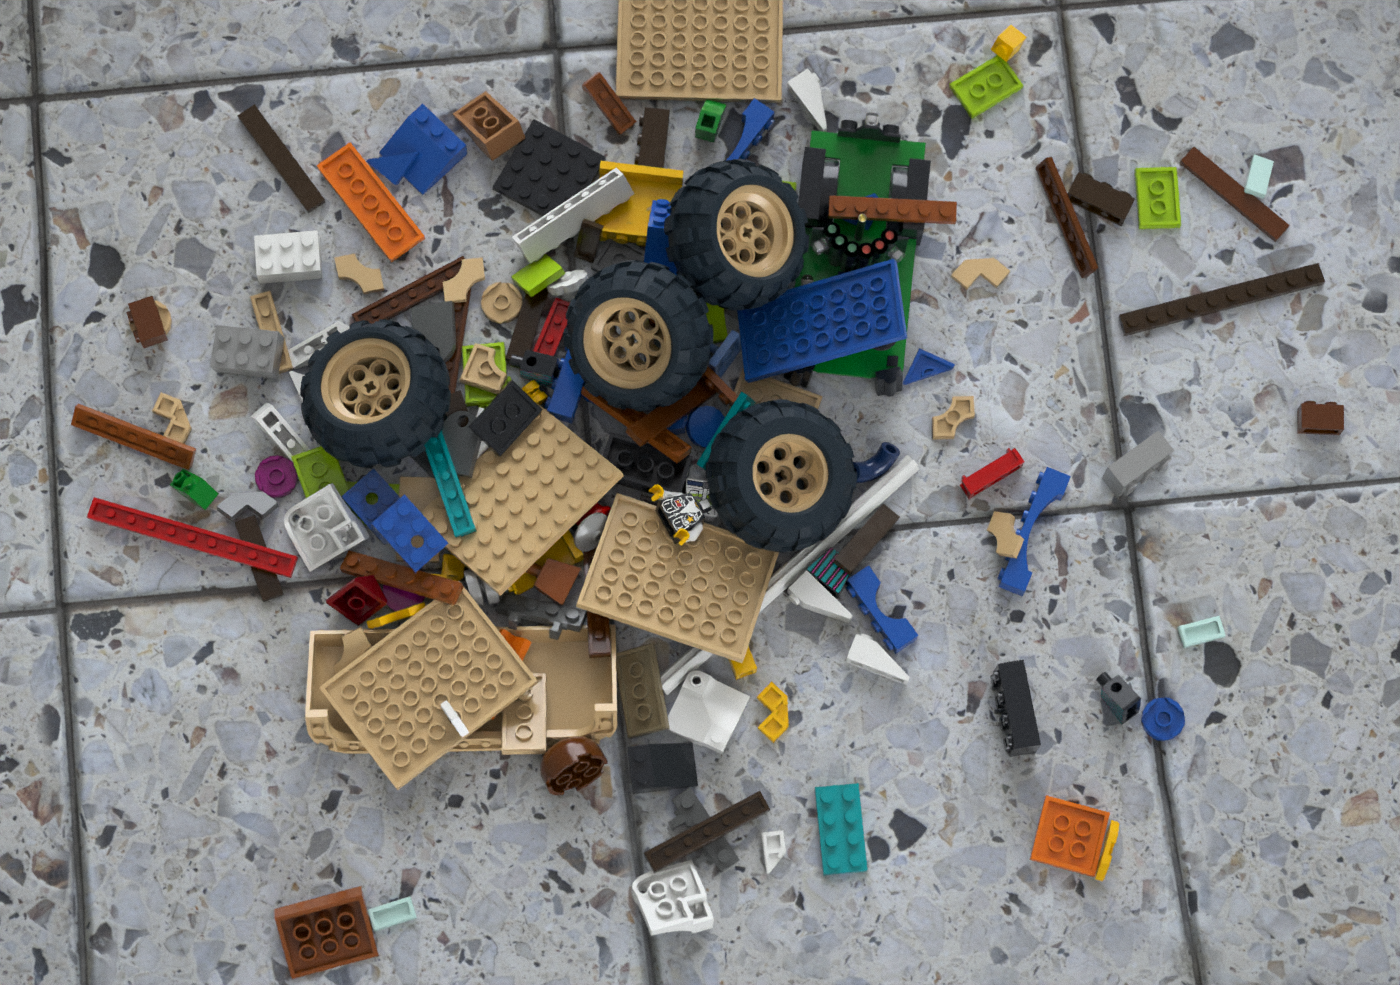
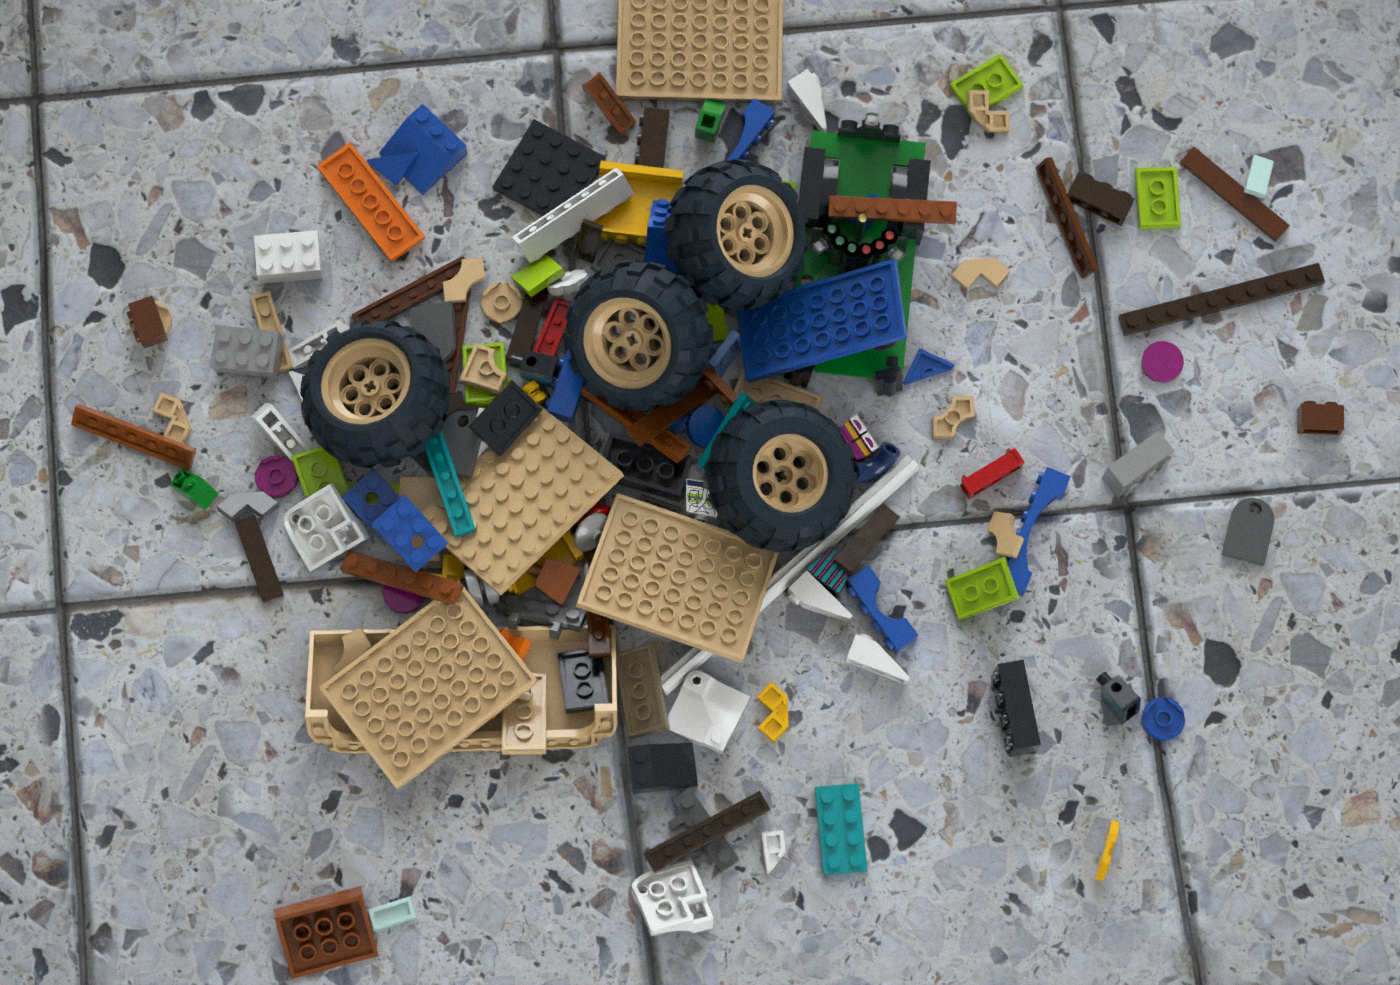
red plate [87,497,298,578] -> none
dark brown tile [237,104,326,213] -> none
dark red slope [326,575,388,626] -> none
tan tile [334,253,384,294] -> none
yellow tile [366,602,426,629] -> none
white tile [440,700,469,736] -> none
medium nougat slope [453,91,526,161] -> none
reddish brown cylinder [540,736,608,795] -> none
torso [648,484,711,546] -> none
yellow brick [728,646,757,680] -> none
yellow brick [991,25,1027,62] -> none
orange plate [1030,795,1110,877] -> none
light aqua tile [1177,616,1226,648] -> none
none -> tile [558,648,609,714]
none -> hips [839,414,879,462]
none -> lime tile [945,557,1019,621]
none -> tan tile [967,90,1010,133]
none -> magenta tile [1141,341,1184,383]
none -> dark grey tile [1221,498,1274,566]

